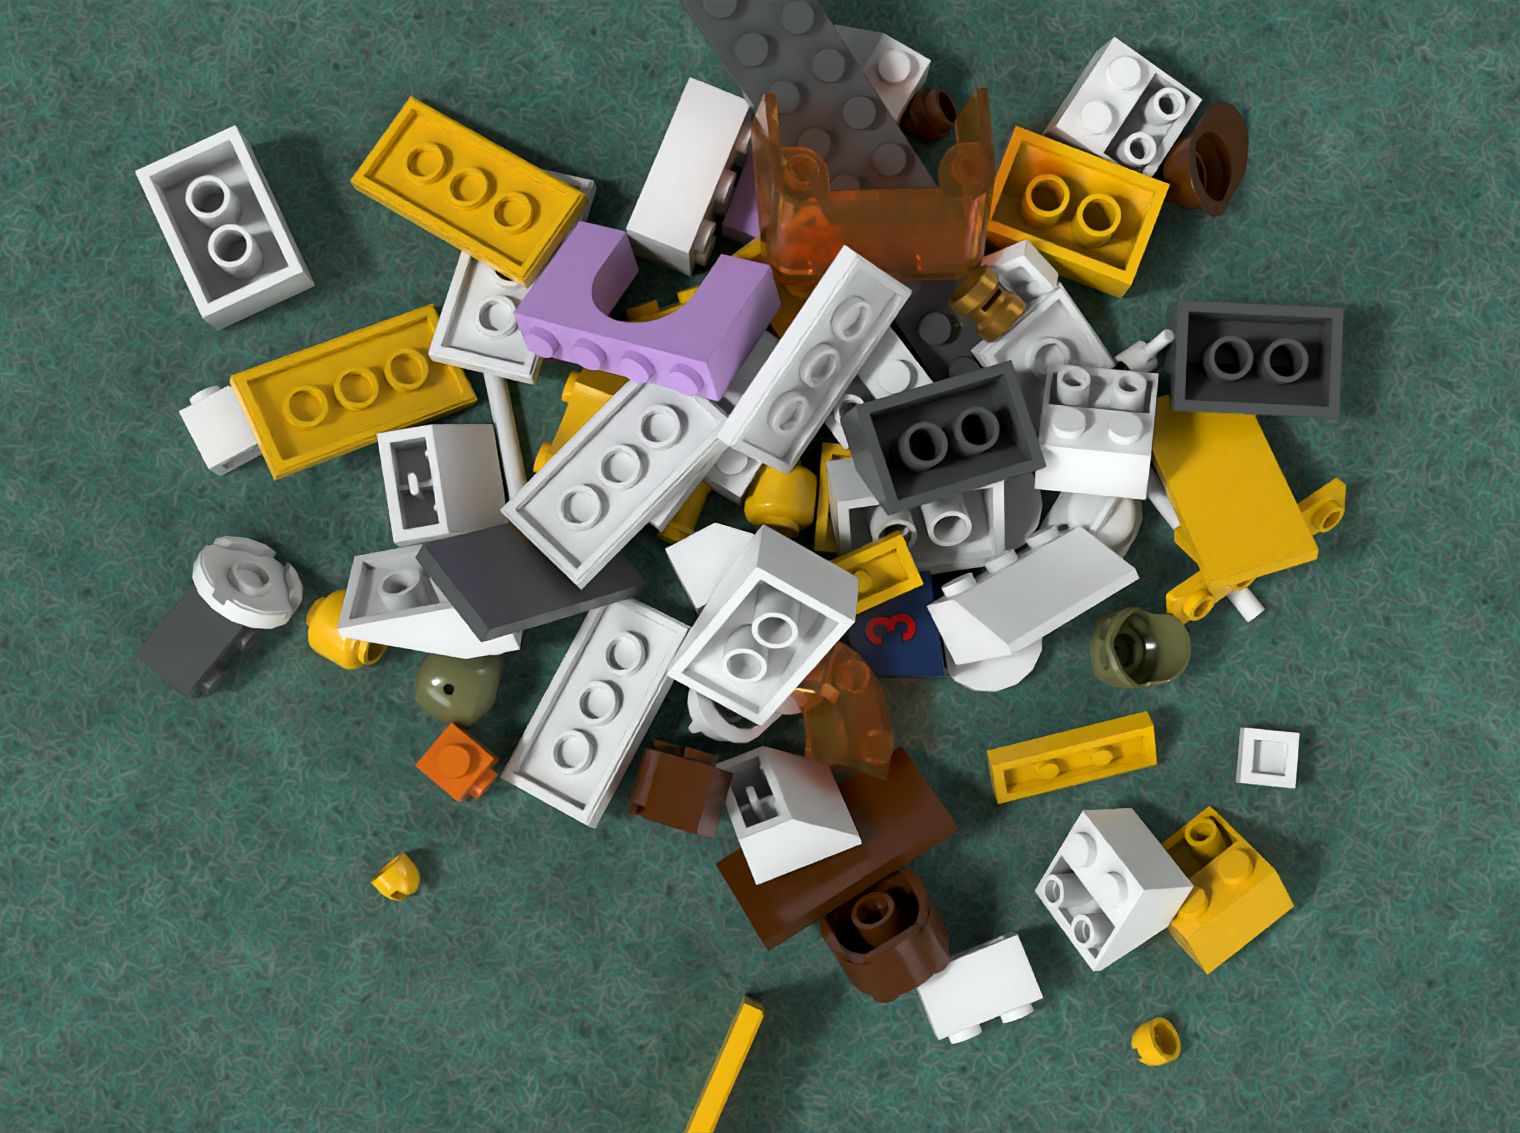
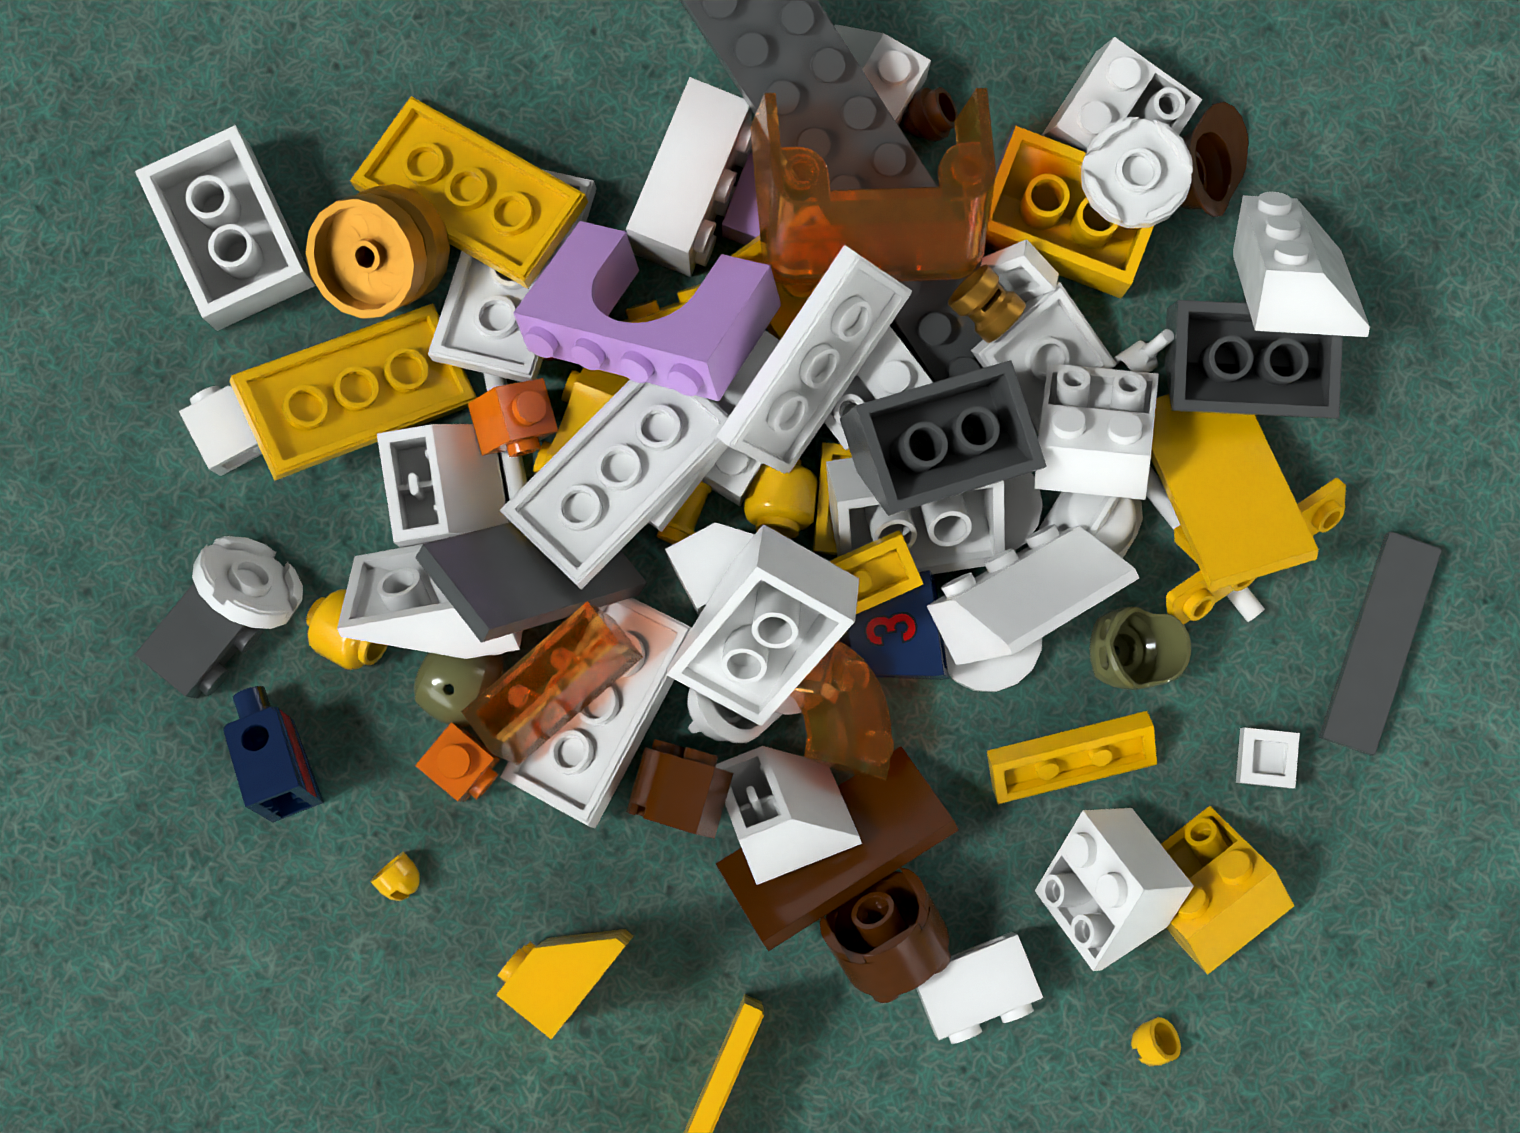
none -> dark blue torso [223,686,324,823]
none -> pearl gold wheel [306,184,450,319]
none -> clear orange brick [461,601,643,765]
none -> orange brick [468,378,558,457]
none -> yellow slope [496,929,634,1039]
none -> white tile [1081,117,1193,228]
none -> white slope [1233,192,1370,337]
none -> dark grey tile [1318,531,1442,756]

